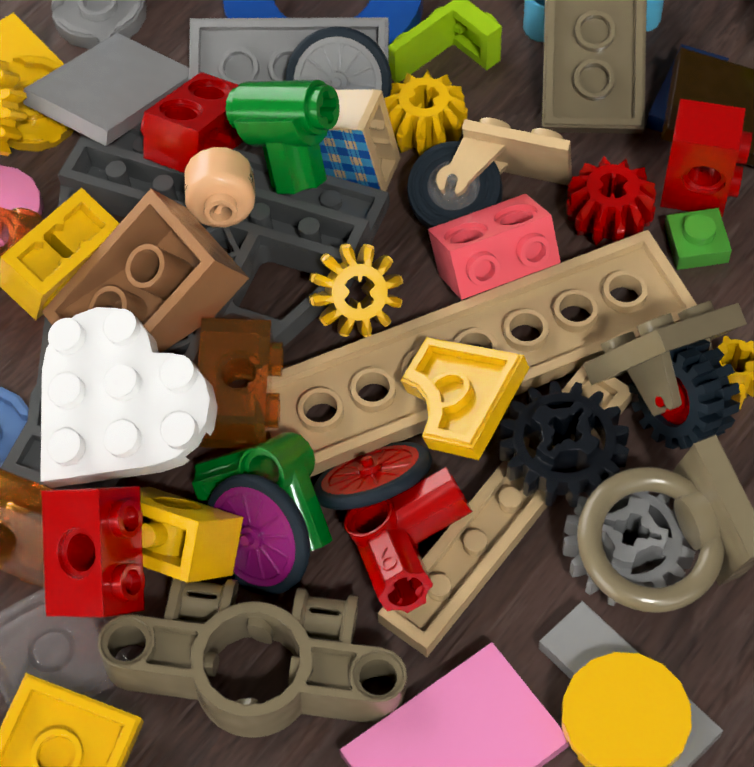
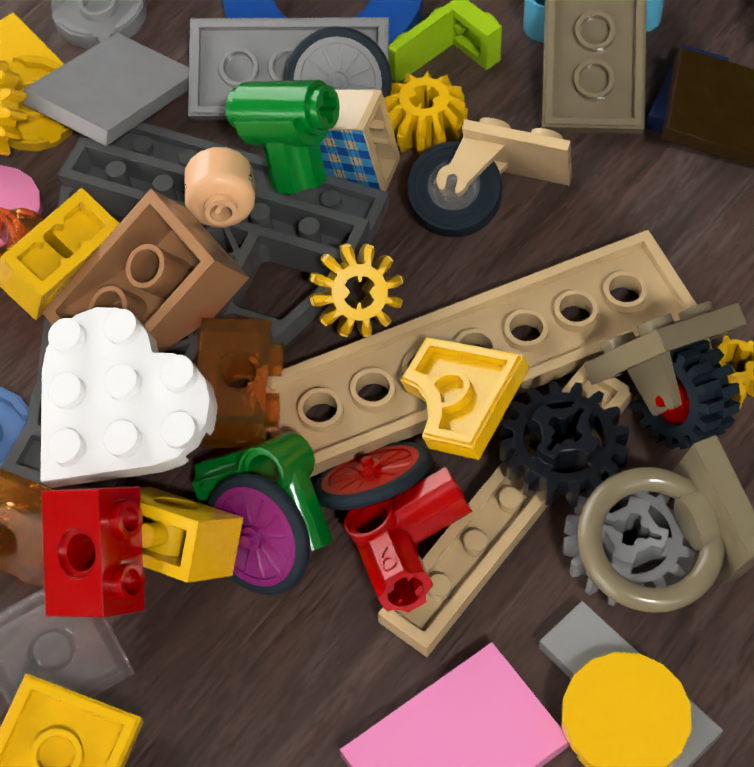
dark tan piece [98,578,407,738] -> none
red brick [141,72,243,173] -> none
coral brick [428,193,561,300] -> none
red gear [566,156,657,246] -> none
red brick [660,98,753,217] -> none
bright green plate [664,208,732,270] -> none

